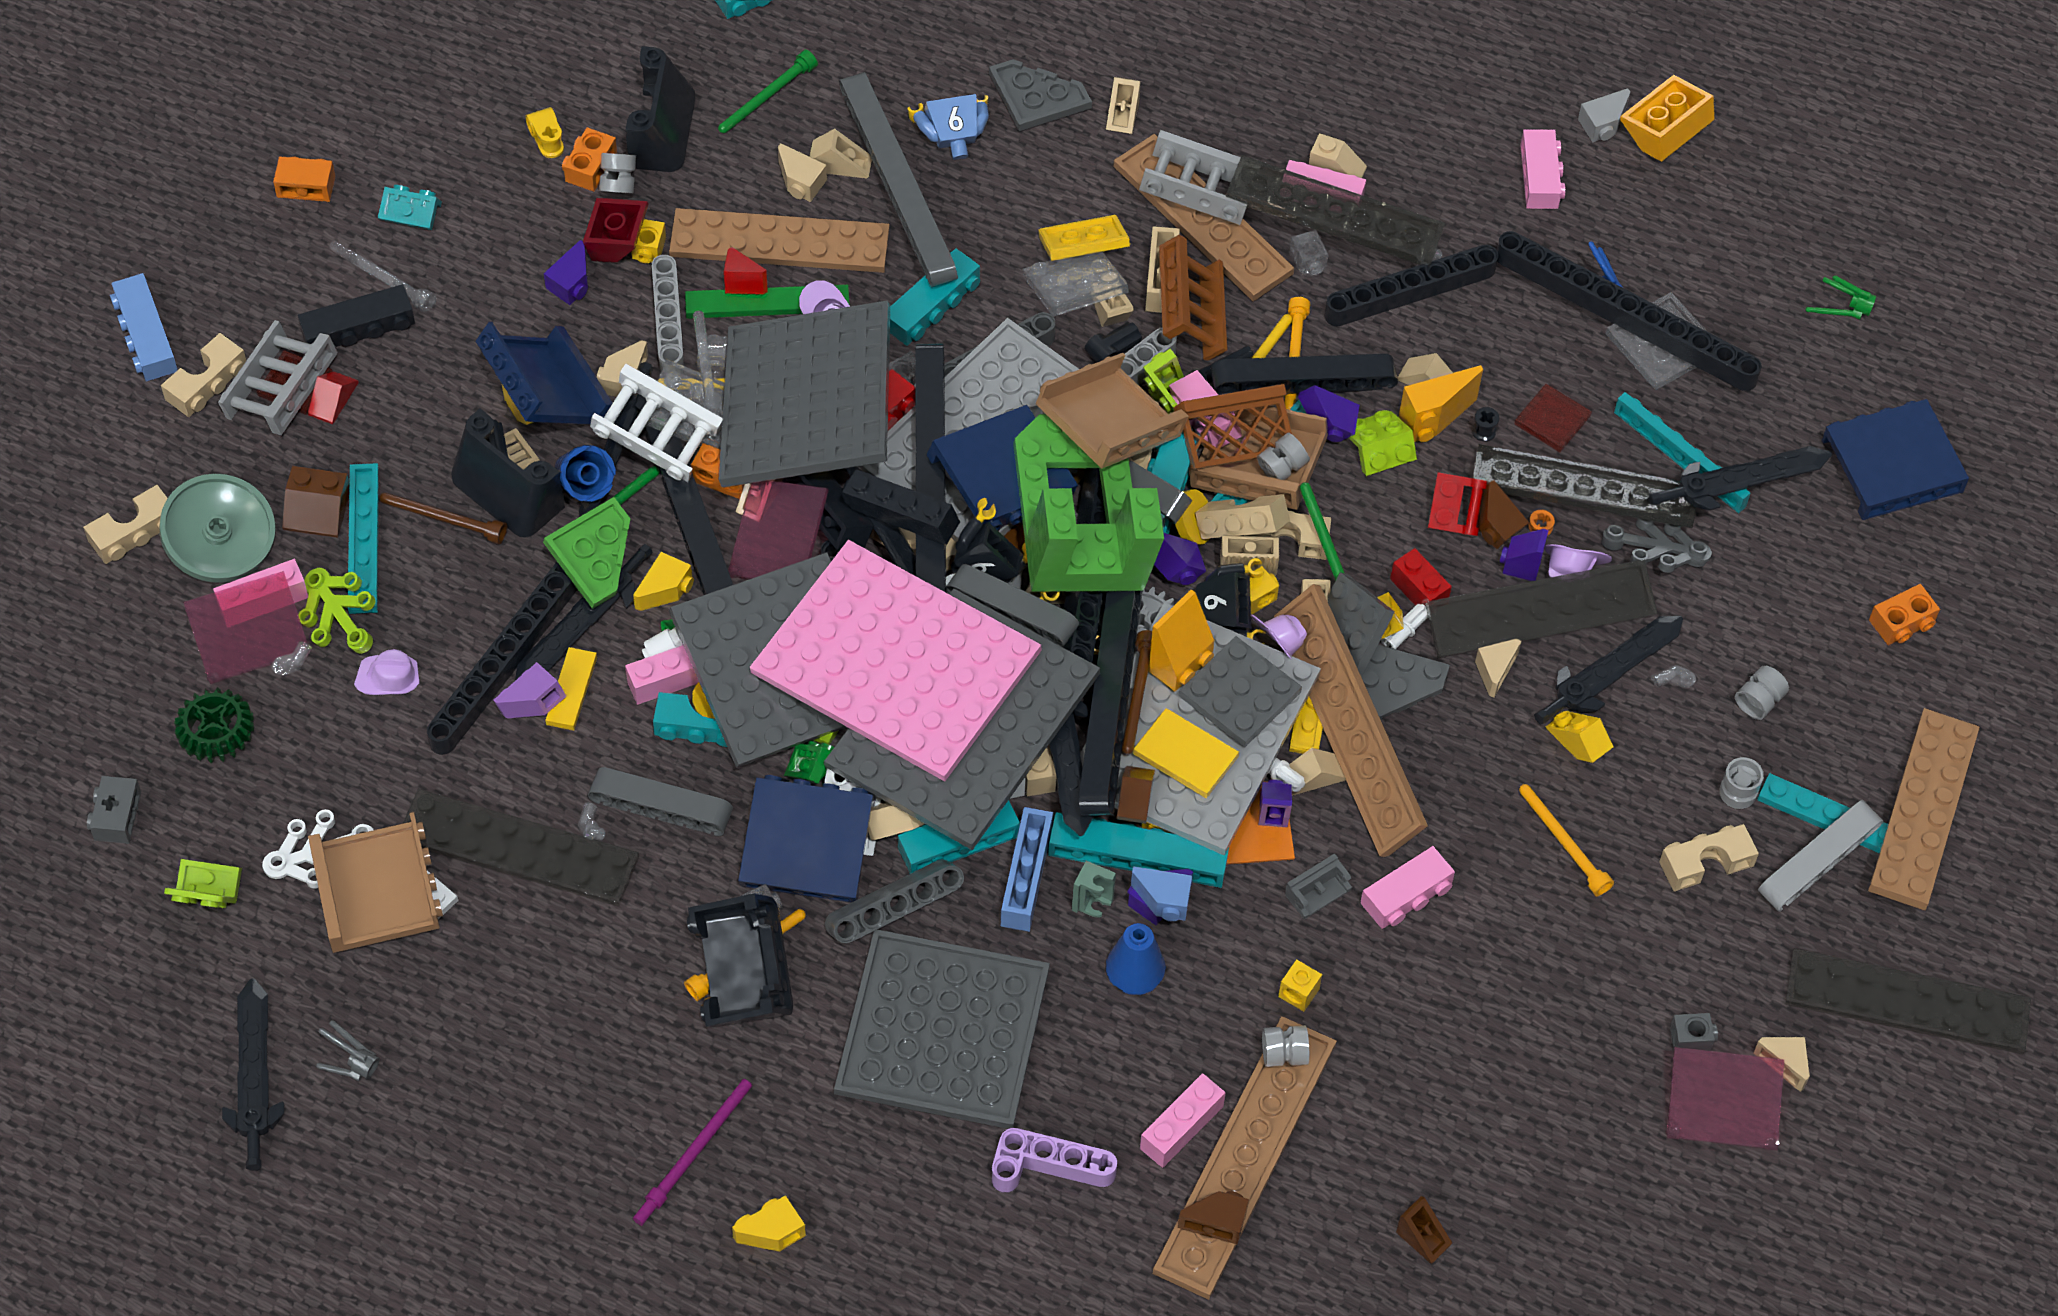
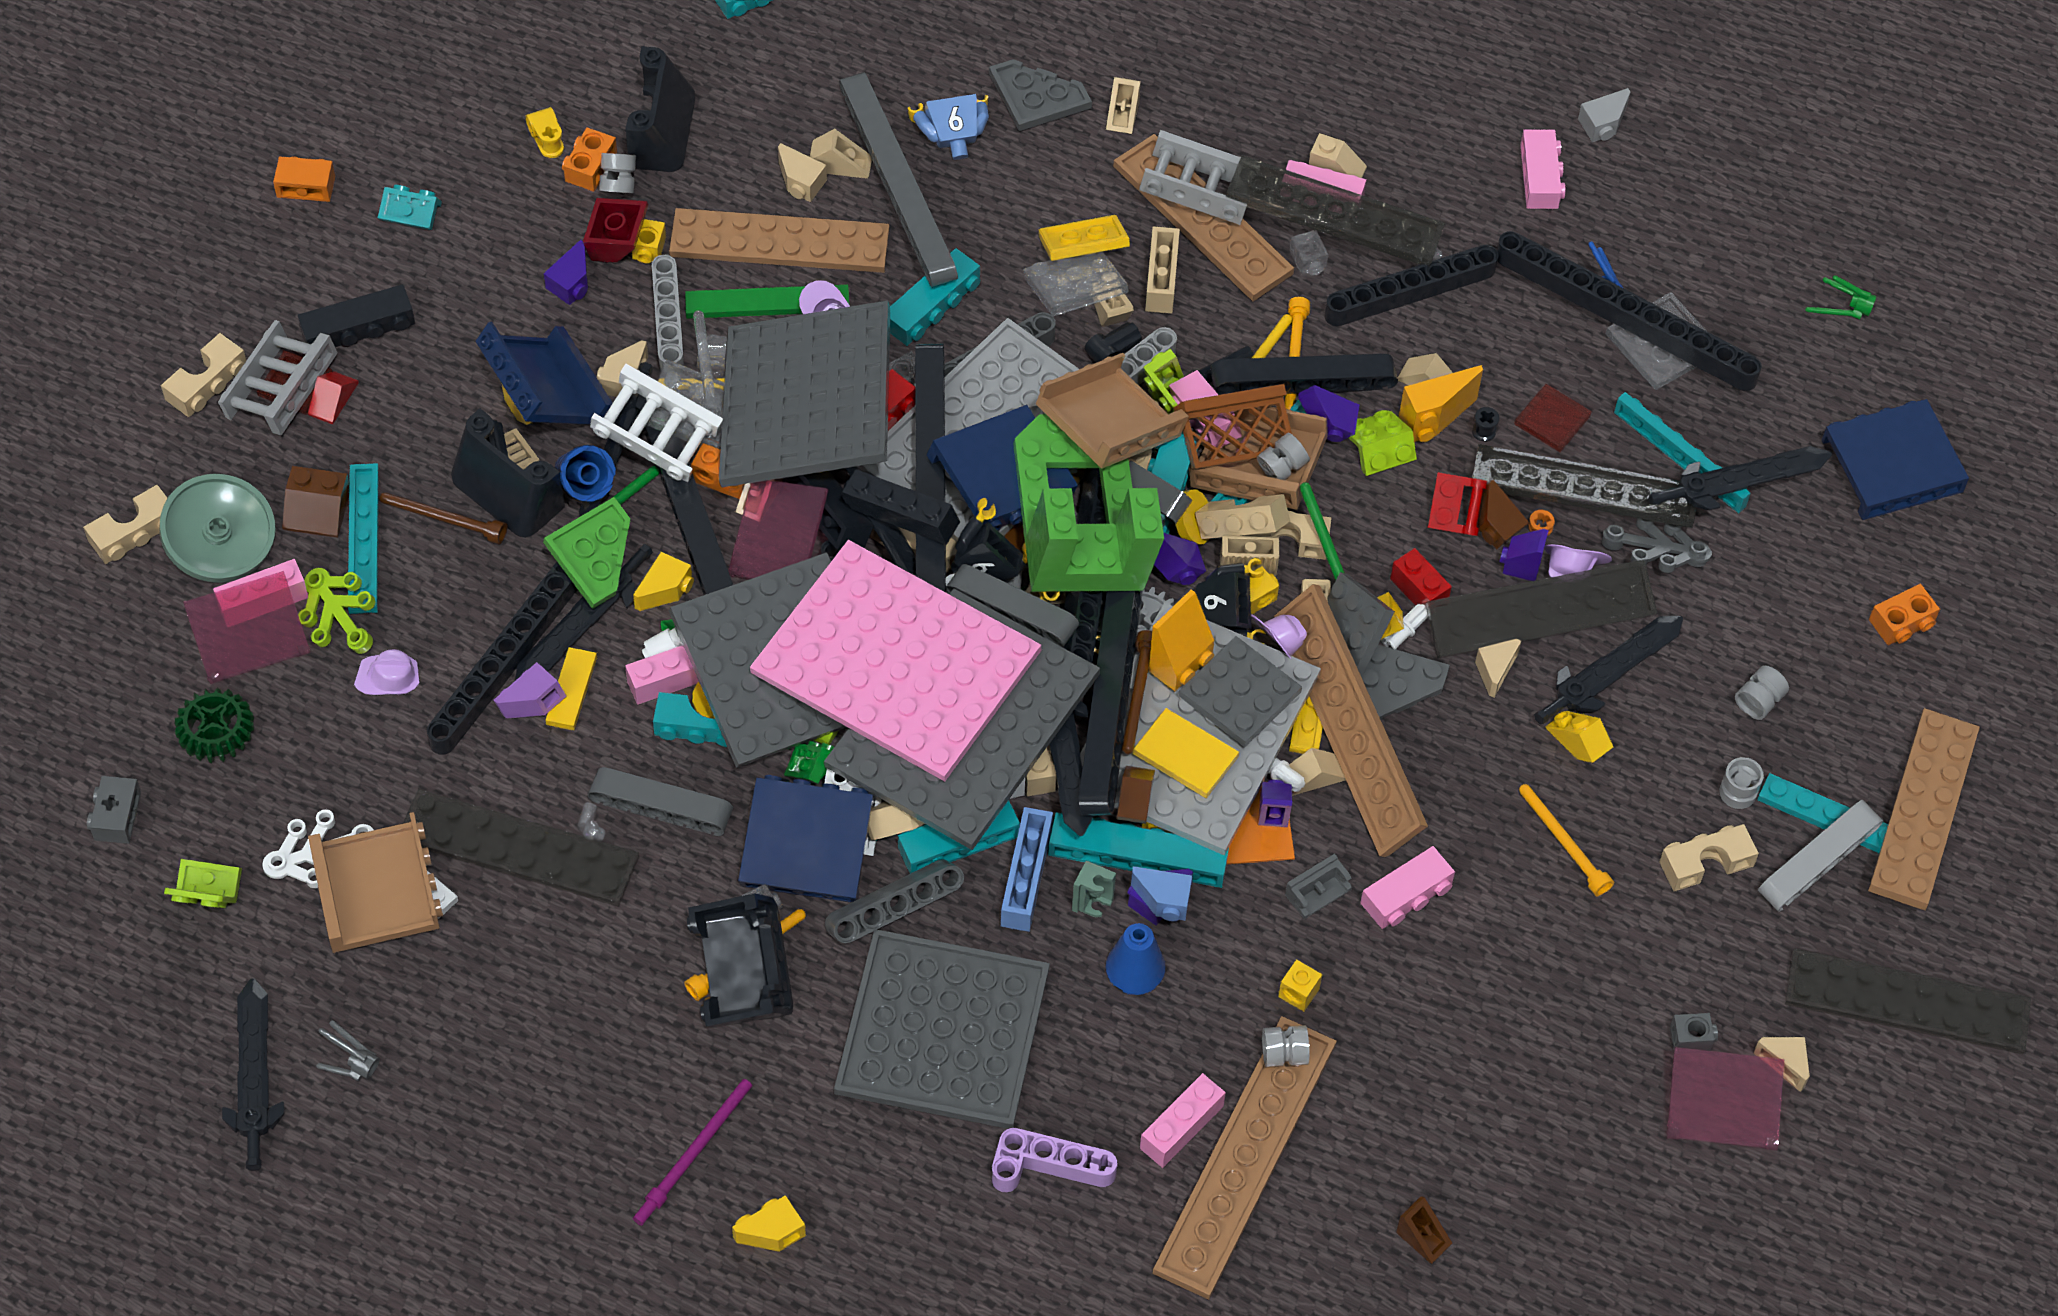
medium blue brick [110,273,177,381] -> none
clear arm [272,641,312,675] -> none
clear piece [329,241,437,313] -> none
green piece [718,49,818,134] -> none
red slope [724,247,768,294] -> none
dark orange fence [1159,234,1227,360] -> none
reddish brown slope [1178,1191,1249,1245] -> none
light orange slope [1620,75,1714,162] -> none
clear arm [1651,665,1696,688] -> none

